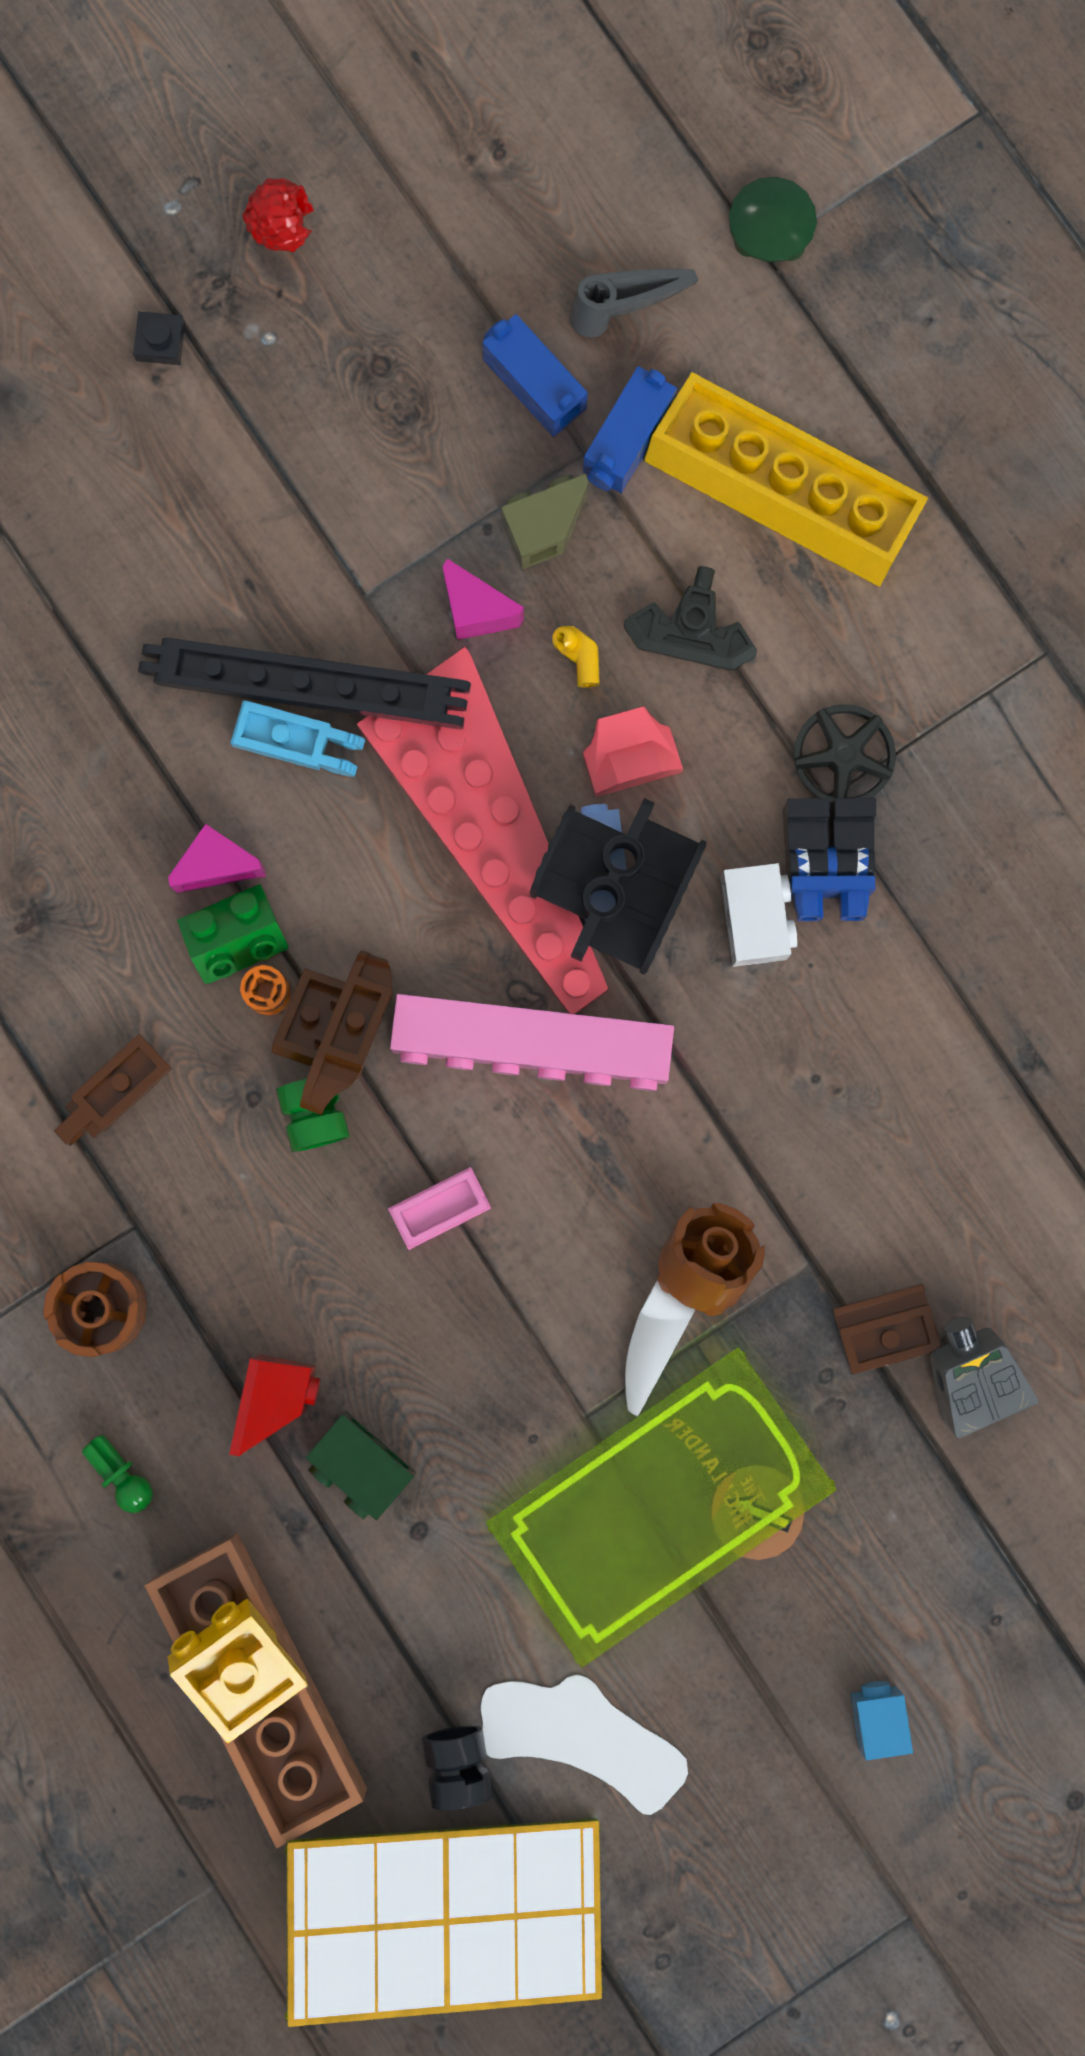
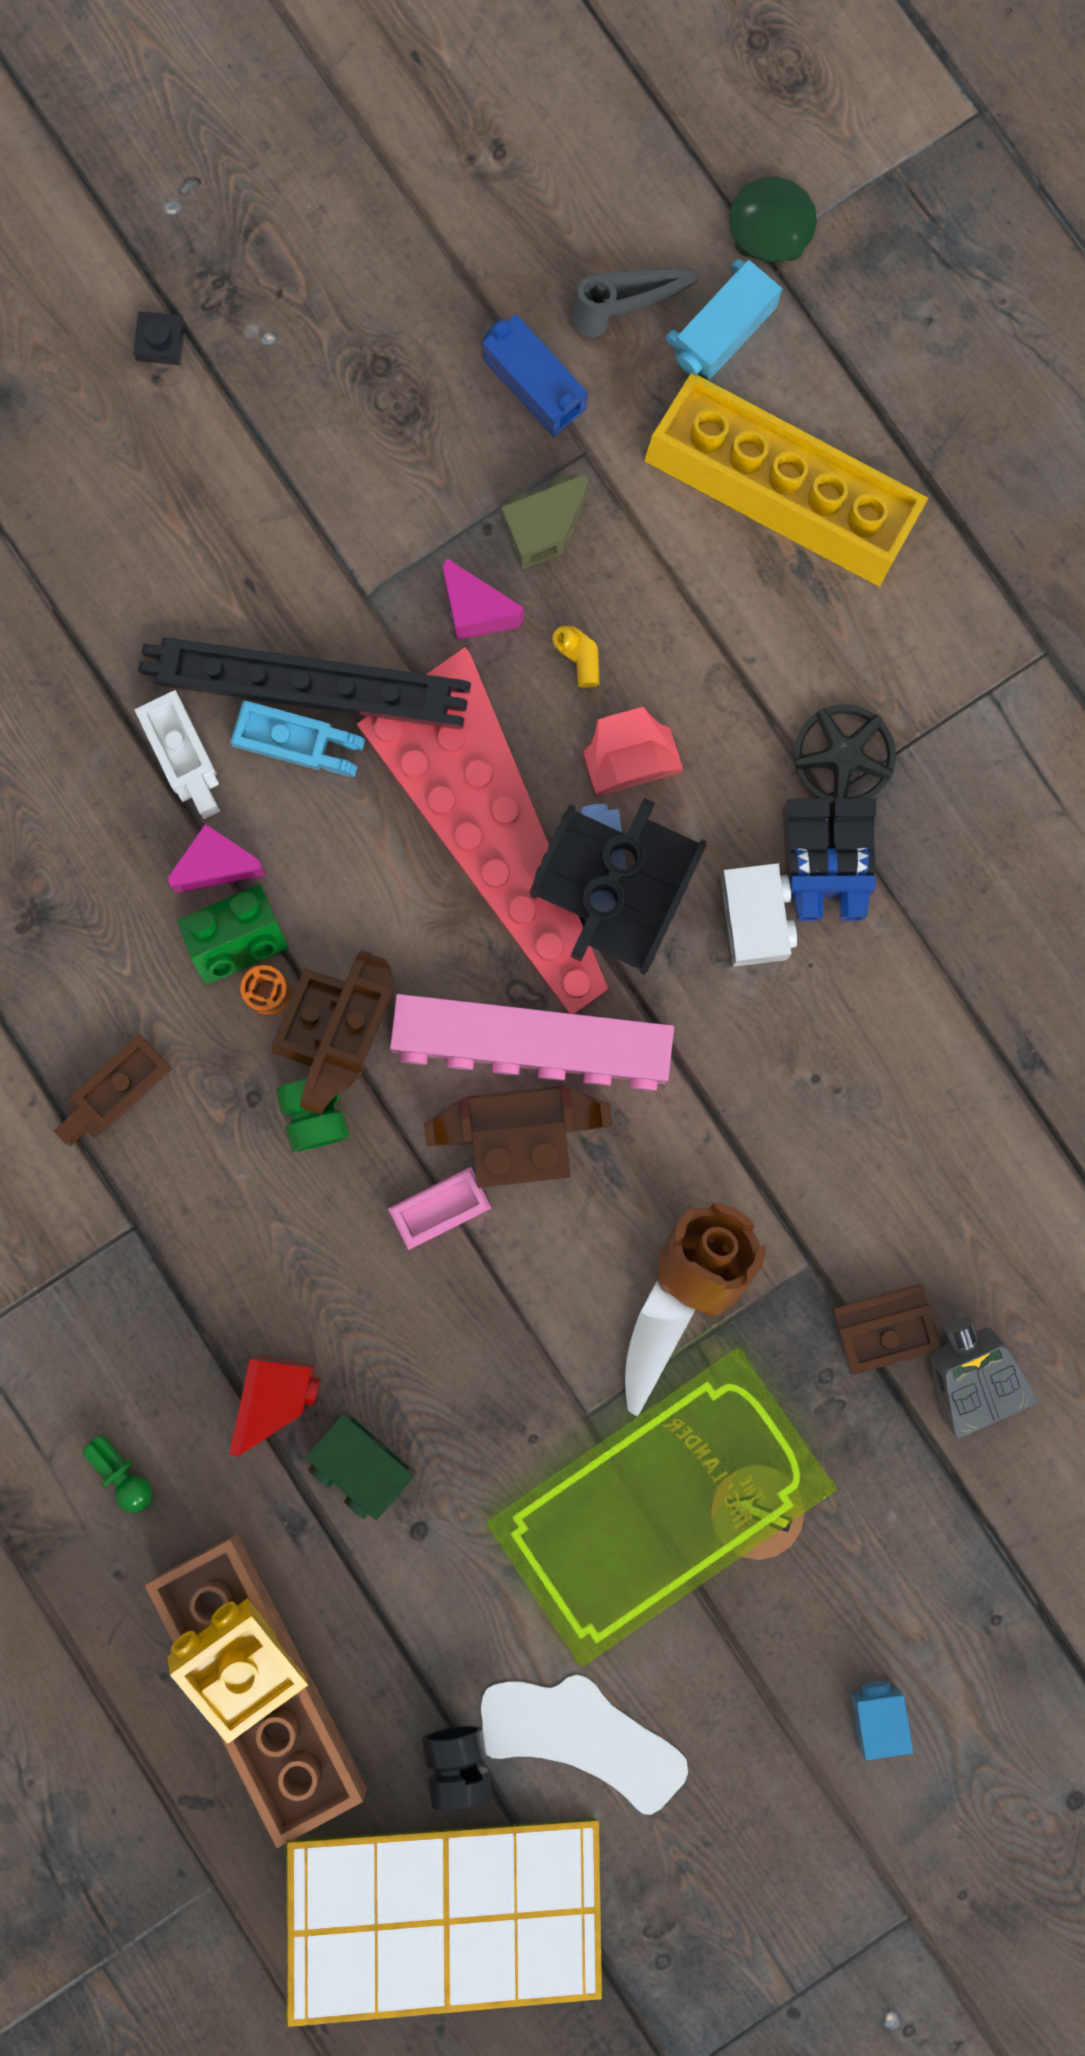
dark orange brick [43,1261,148,1357] -> none
red piece [242,178,314,253] -> none
blue brick [583,366,677,494] -> none
pearl dark grey piece [623,566,757,671] -> none
none -> white hinge [134,690,220,819]
none -> reddish brown plate [424,1086,612,1188]
none -> medium azure brick [665,259,782,381]

